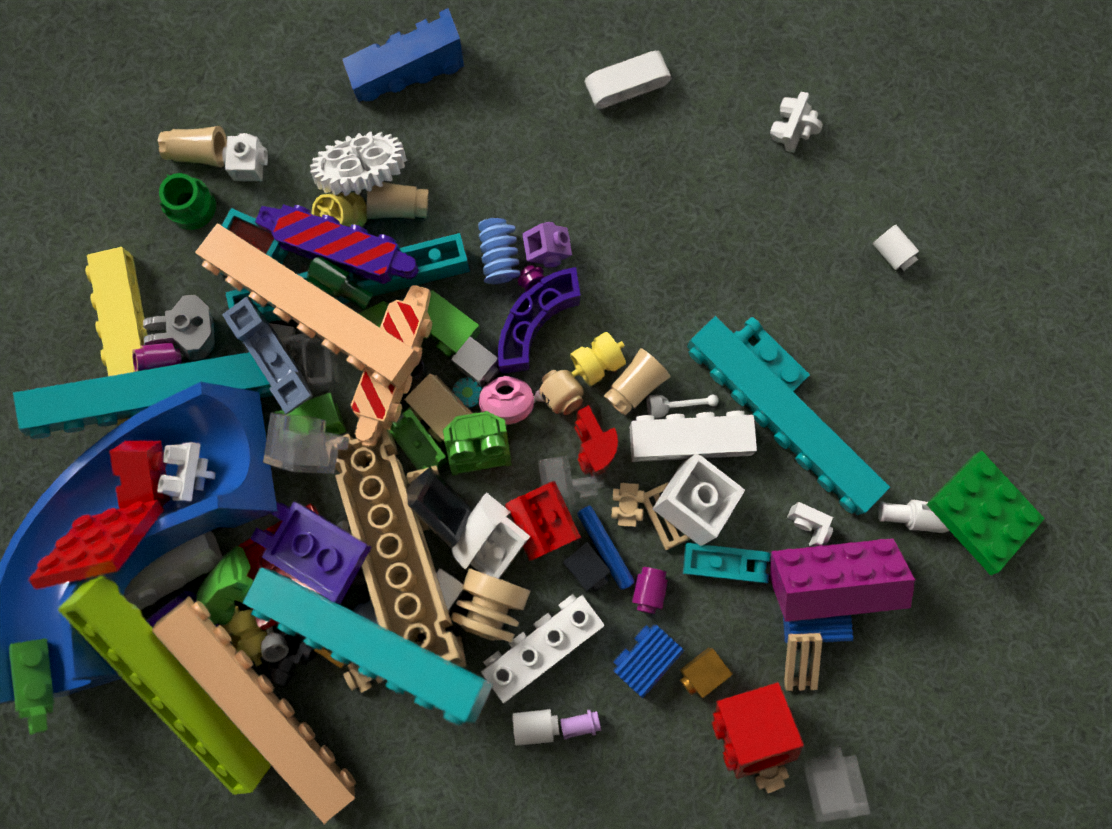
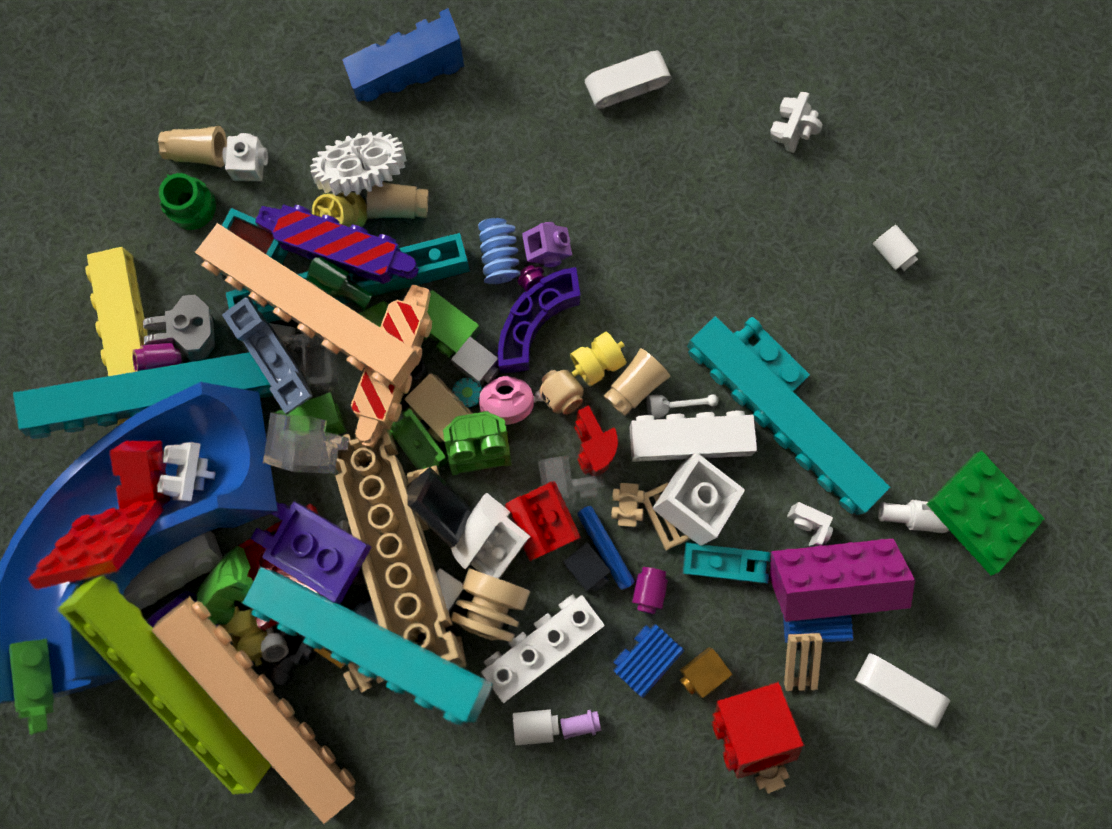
clear plate [805,745,870,822] -> none
none -> white beam [855,653,950,729]

